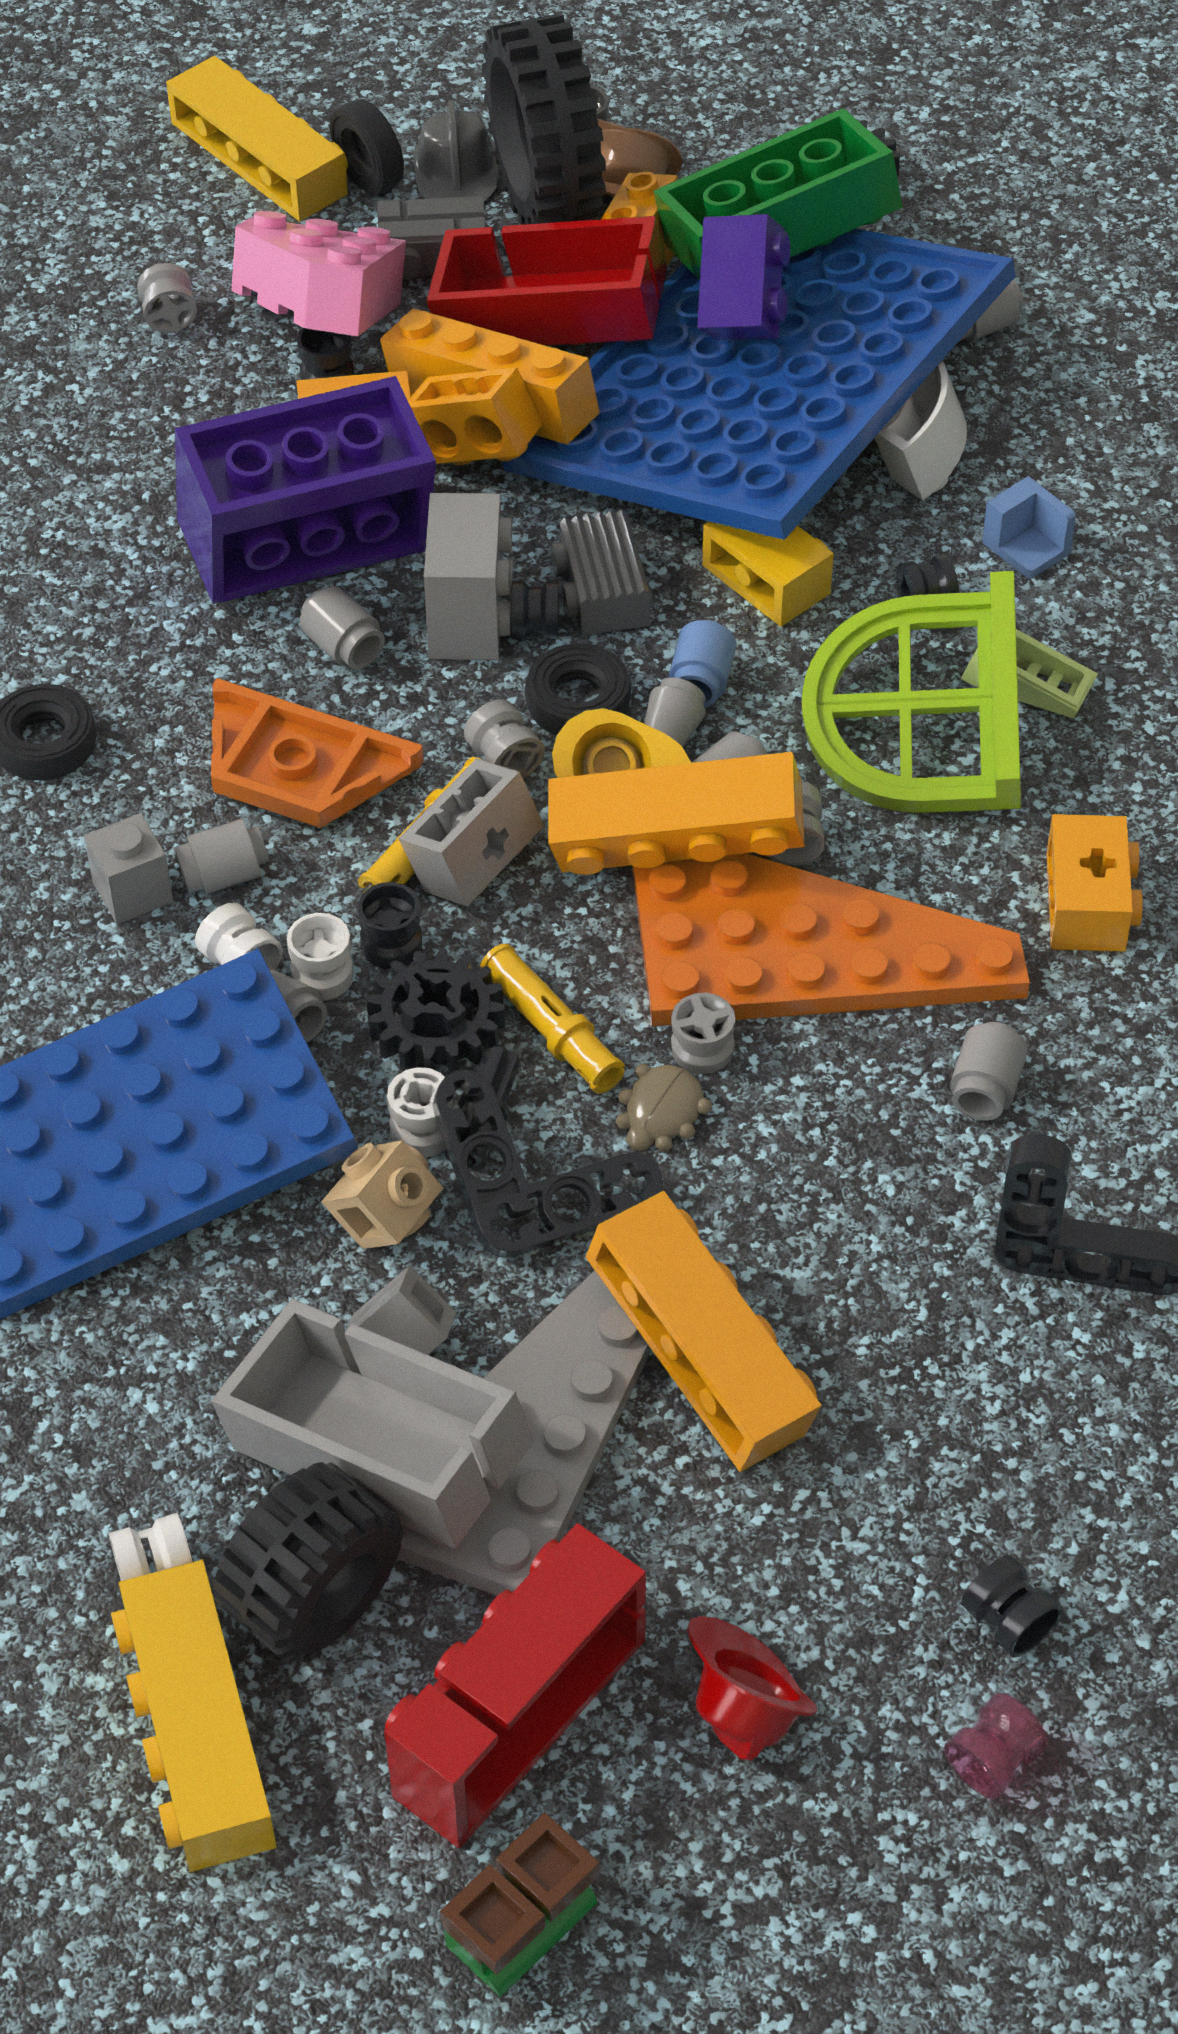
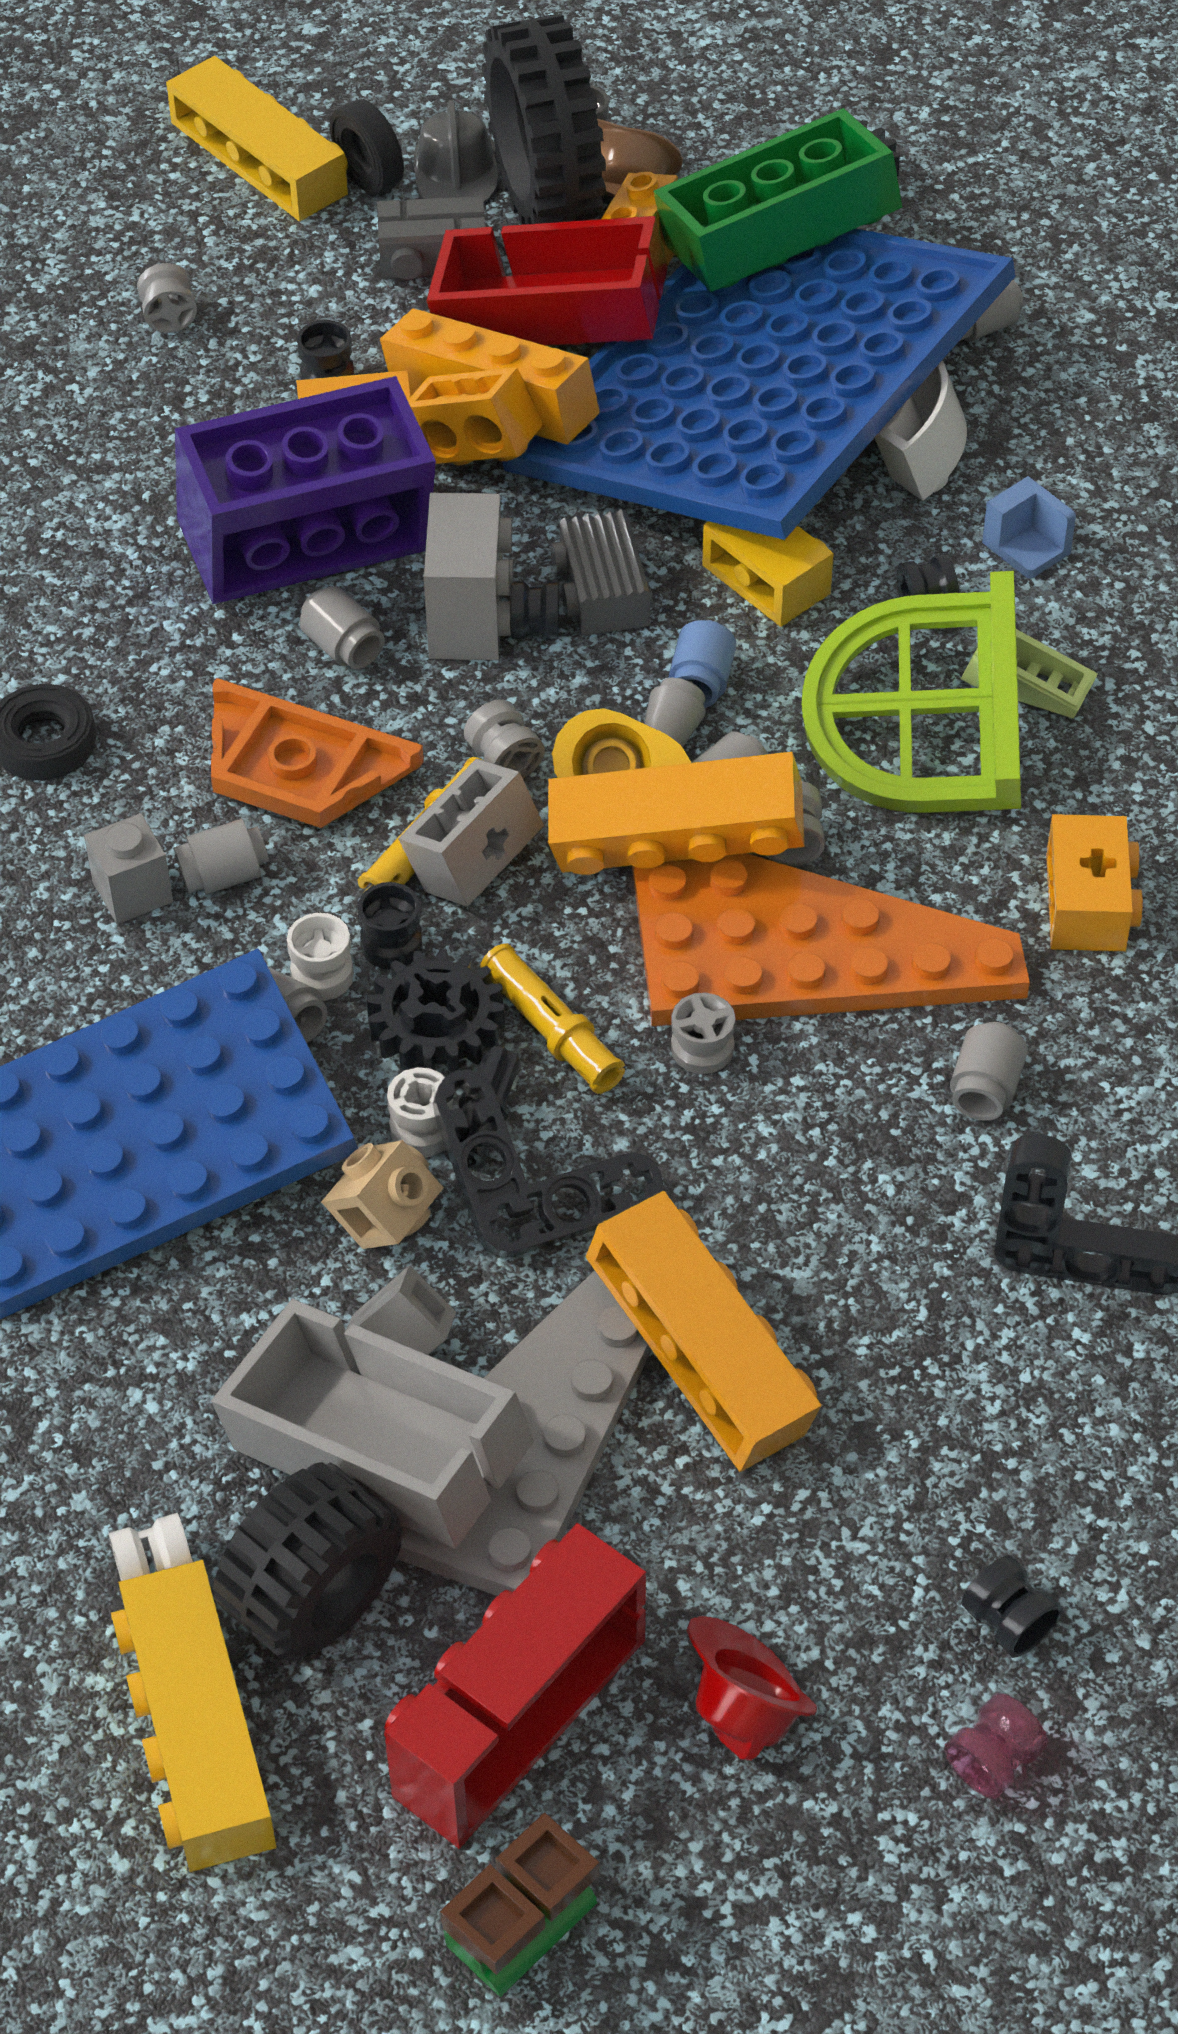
white wheel [195,903,283,970] -> none
bright pink brick [231,211,406,336] -> none
black tyre [525,643,631,736] -> none
dark tan piece [615,1063,712,1152] -> none
dark purple brick [697,214,790,341] -> none

